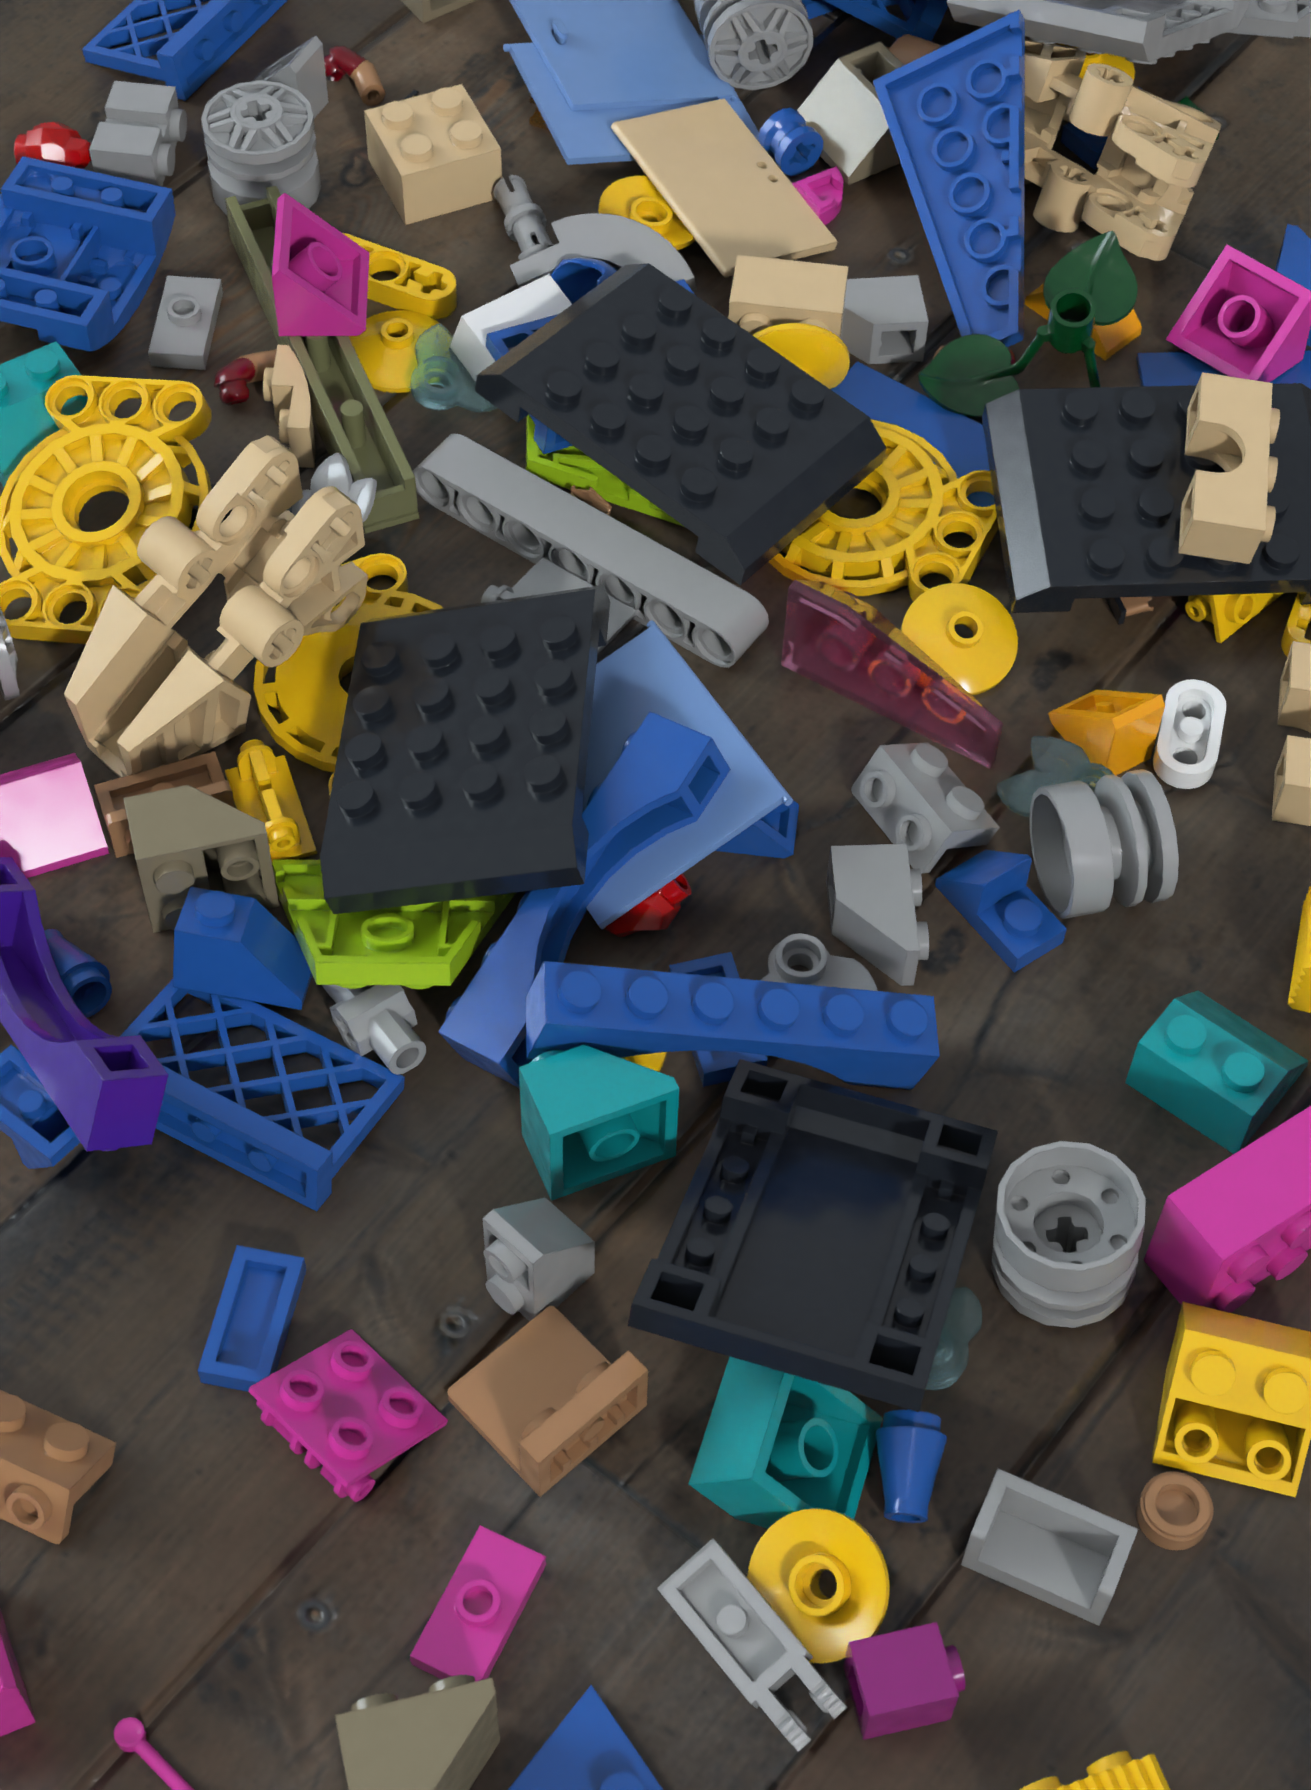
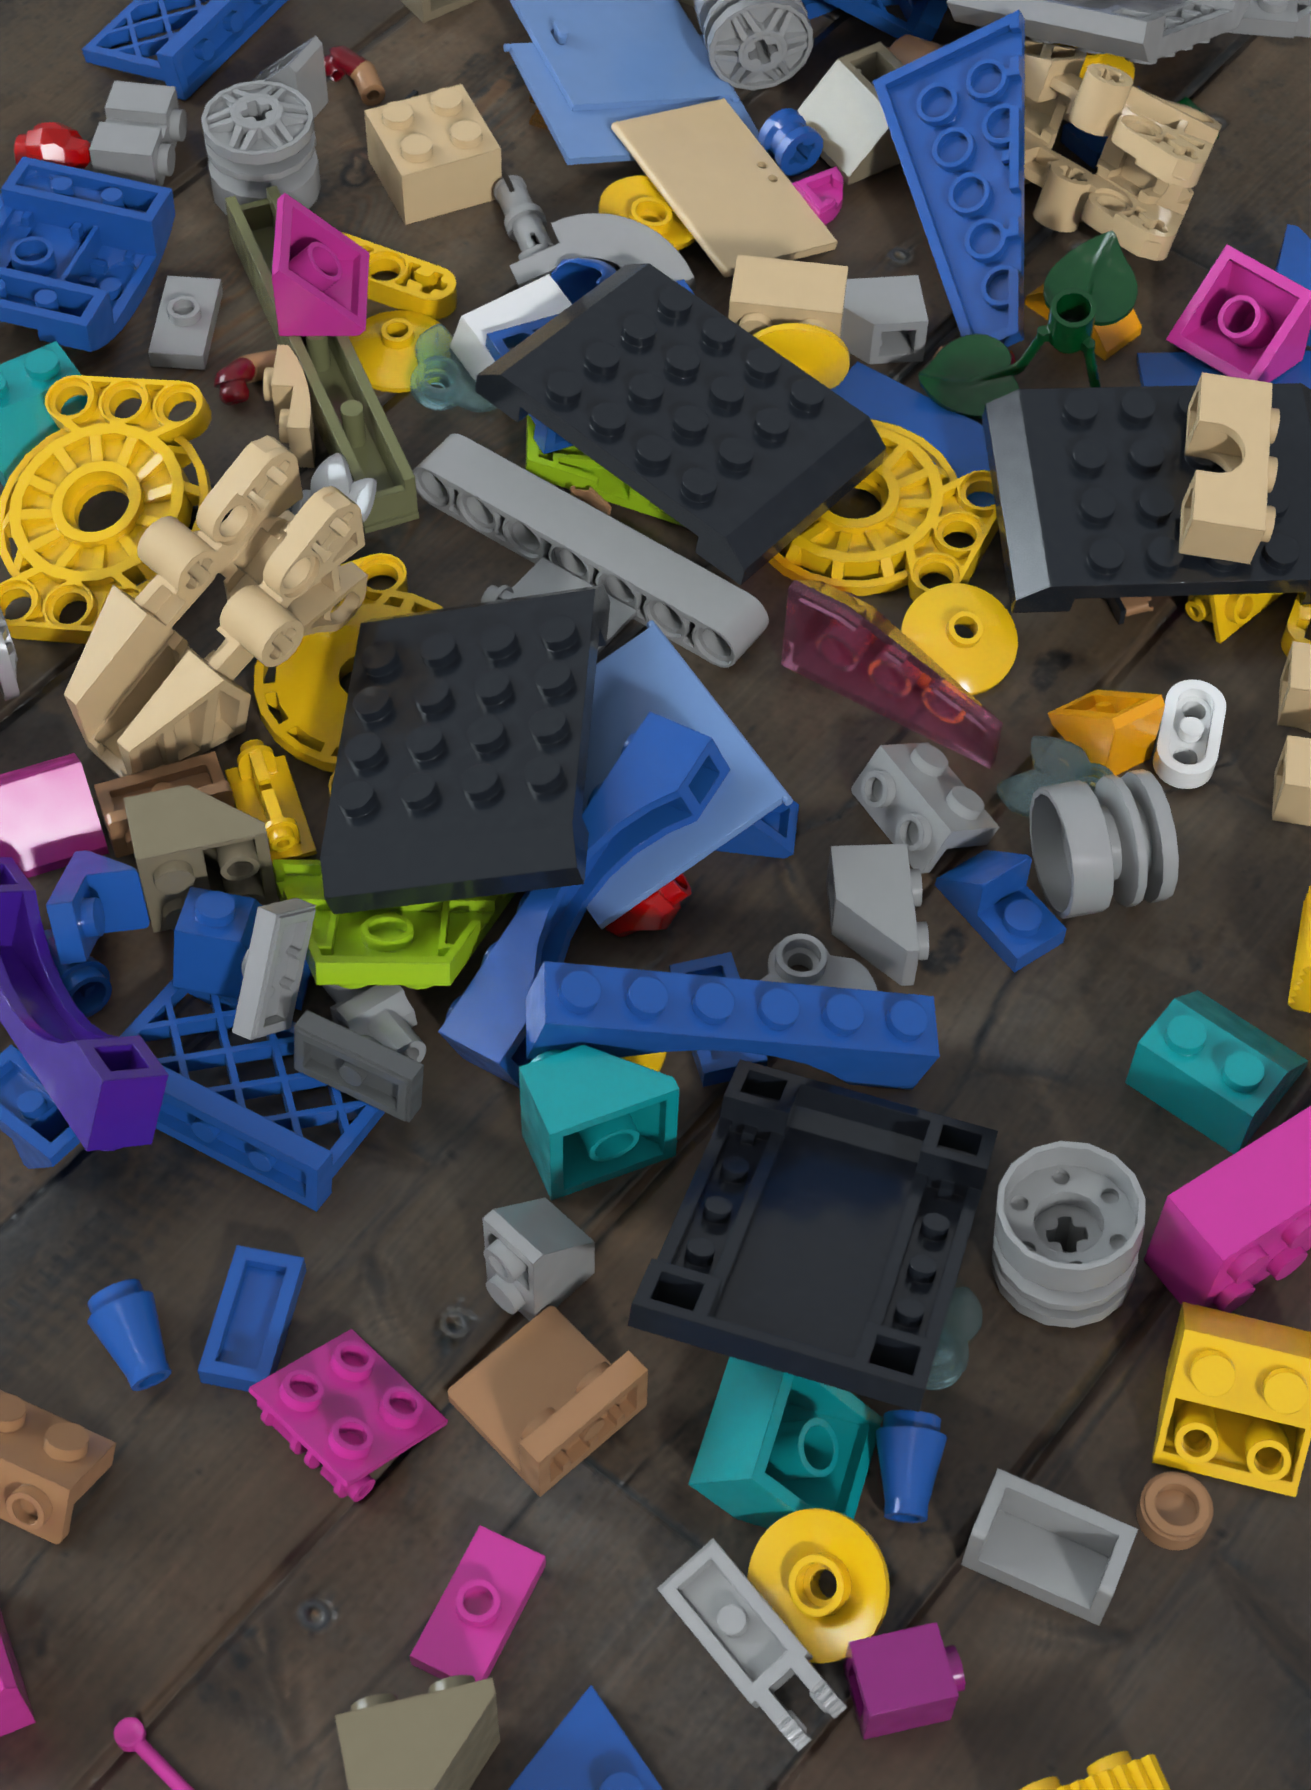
none -> blue slope [46,850,150,965]
none -> blue cone [87,1279,172,1391]
none -> light grey plate [232,898,316,1040]
none -> dark grey plate [294,1010,424,1123]

